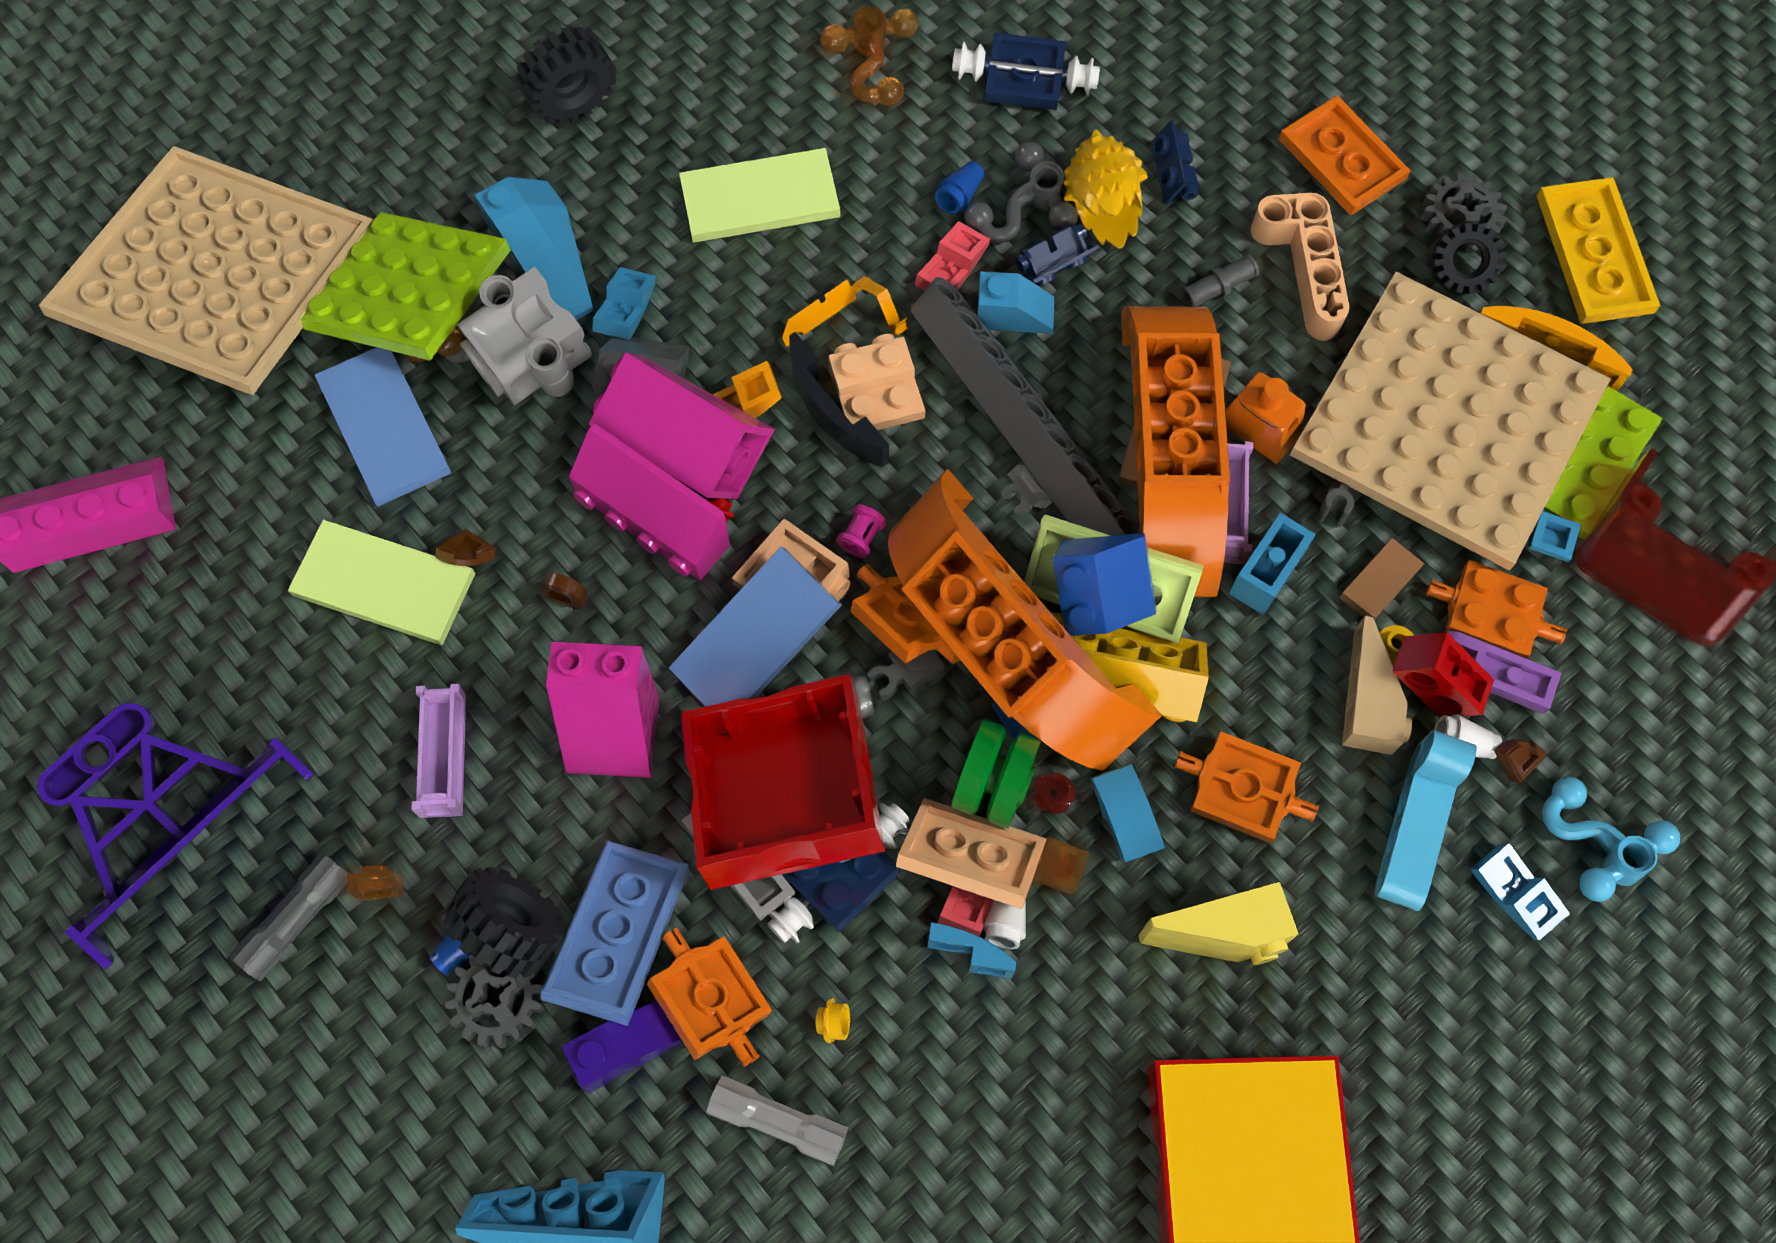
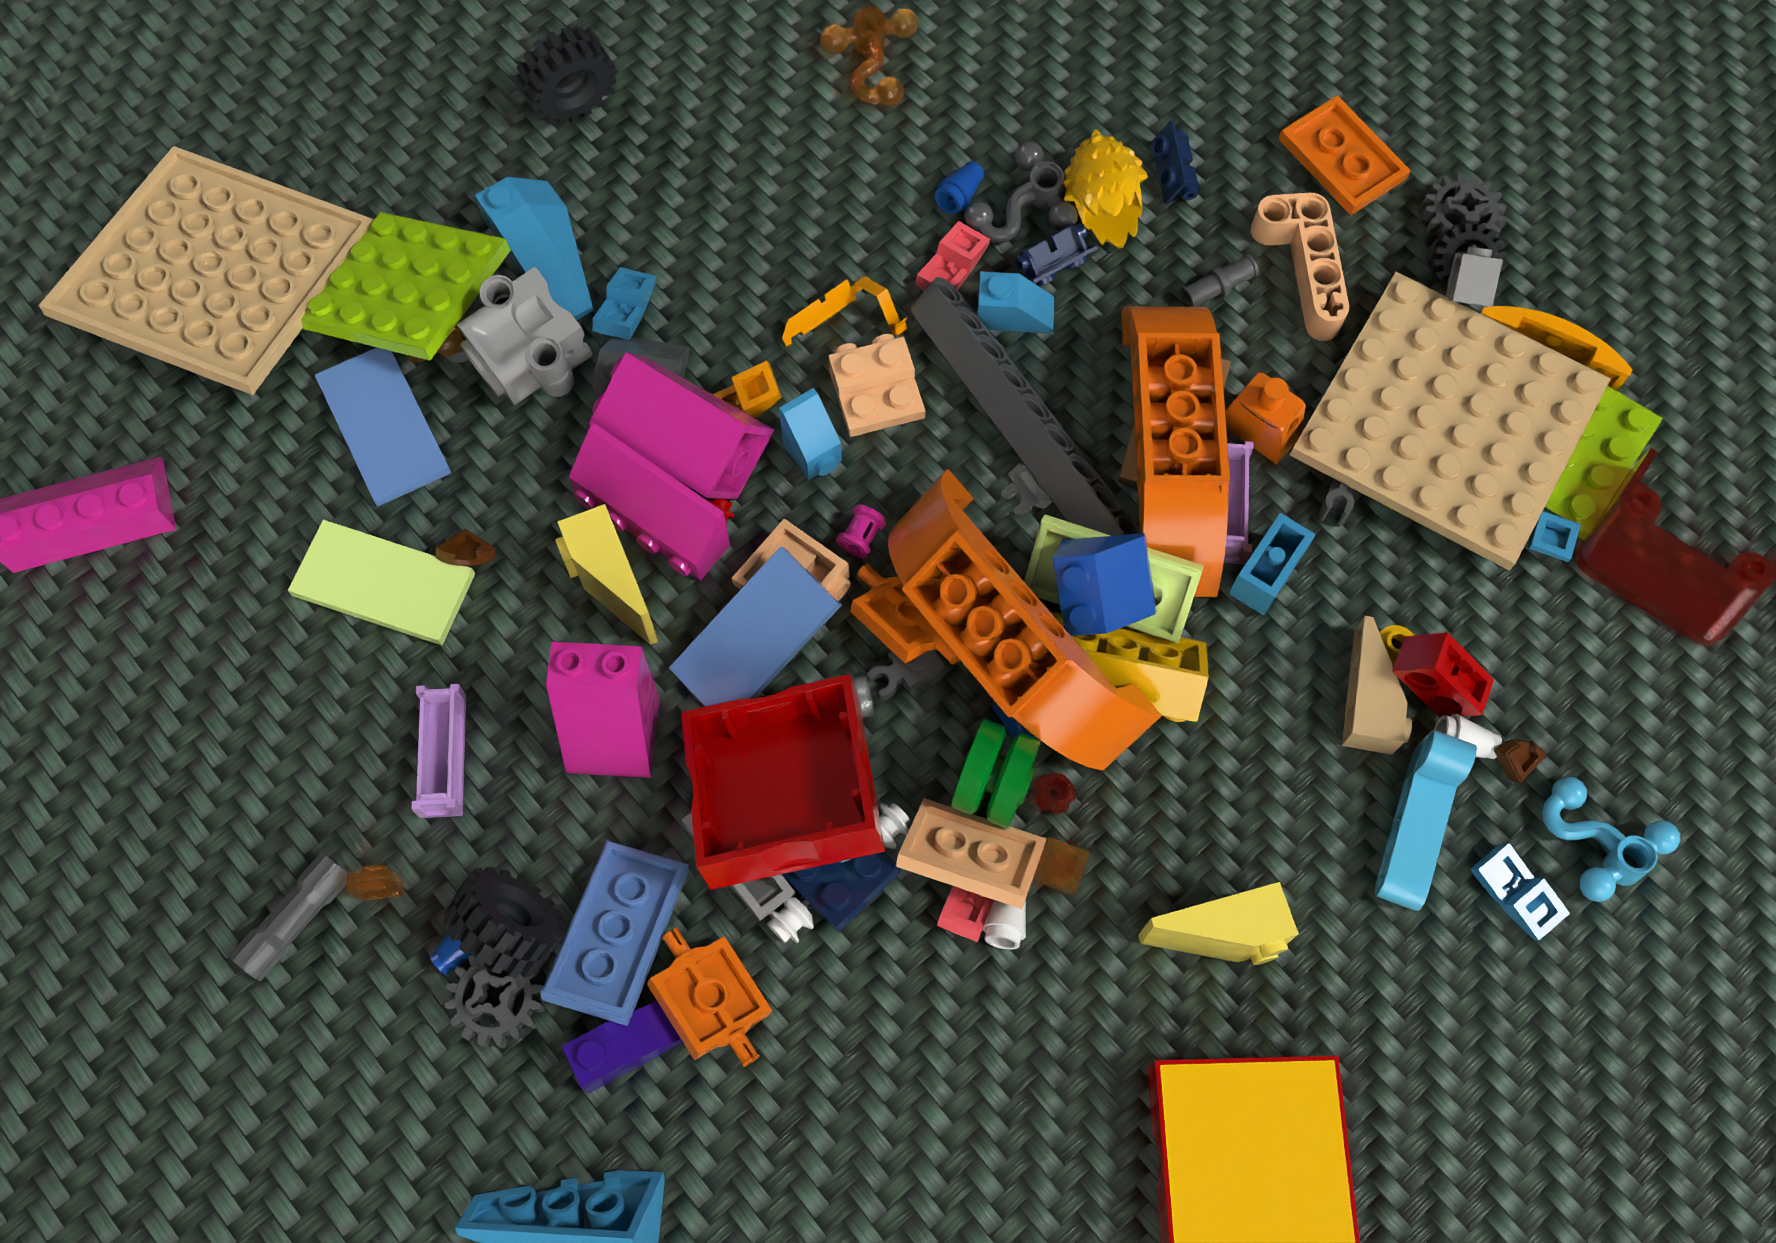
dark purple piece [37,703,314,969] -> none
reddish brown tile [541,573,588,609] -> none
yellowish green tile [679,148,840,243] -> none
light grey axle [706,1075,849,1167] -> none
black slope [789,331,890,467] -> none
yellow plate [816,998,850,1044] -> none
dark azure slope [927,922,1016,979] -> none
dark blue plate [952,32,1100,110] -> none
dark azure slope [1090,764,1165,862] -> none
orange plate [1174,731,1319,844] -> none
medium nougat tile [1339,538,1425,620] -> none
orange plate [1425,560,1567,659] -> none
medium lavender plate [1448,631,1562,714] -> none
yellow plate [1536,177,1660,324] -> none
none -> light yellow slope [555,504,658,645]
none -> dark azure slope [779,388,842,480]
none -> light grey brick [1446,247,1503,307]

